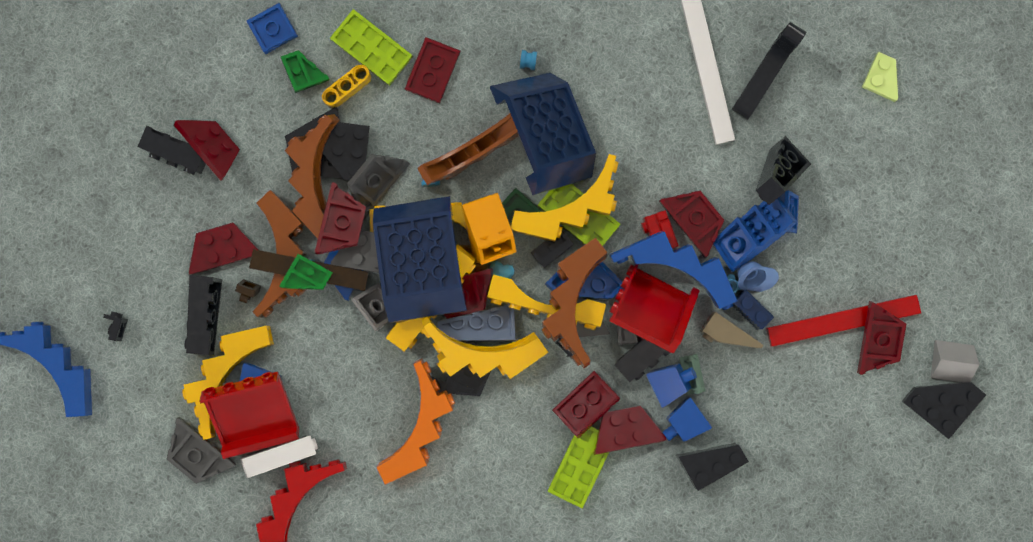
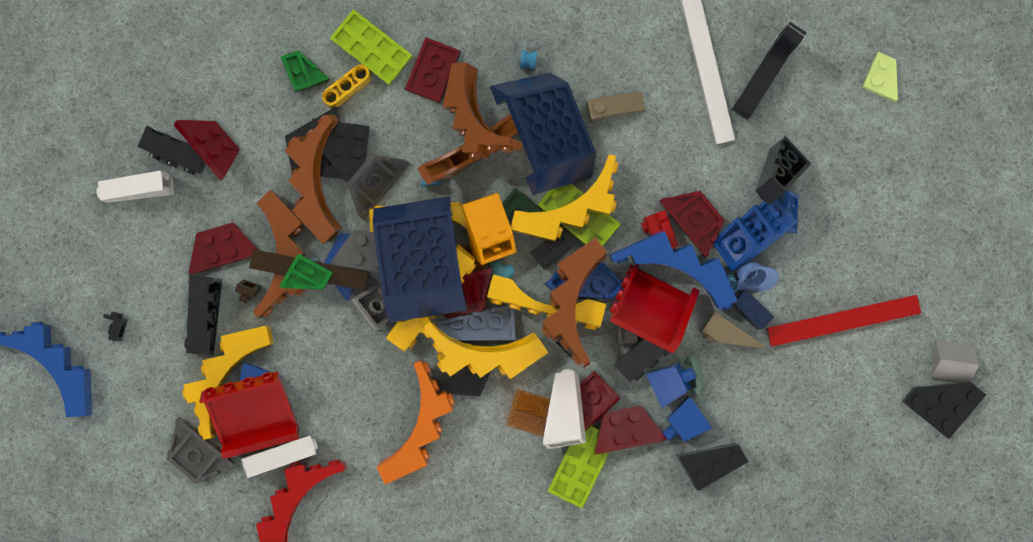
blue tile [247,3,298,55] -> none
dark red wing [315,182,366,255] -> none
dark red wing [857,301,907,375] -> none
none -> white slope [96,171,174,203]
none -> dark orange arch [443,62,522,160]
none -> clear orange slope [506,389,551,437]
none -> white slope [543,369,586,449]
none -> dark tan slope [586,92,646,123]

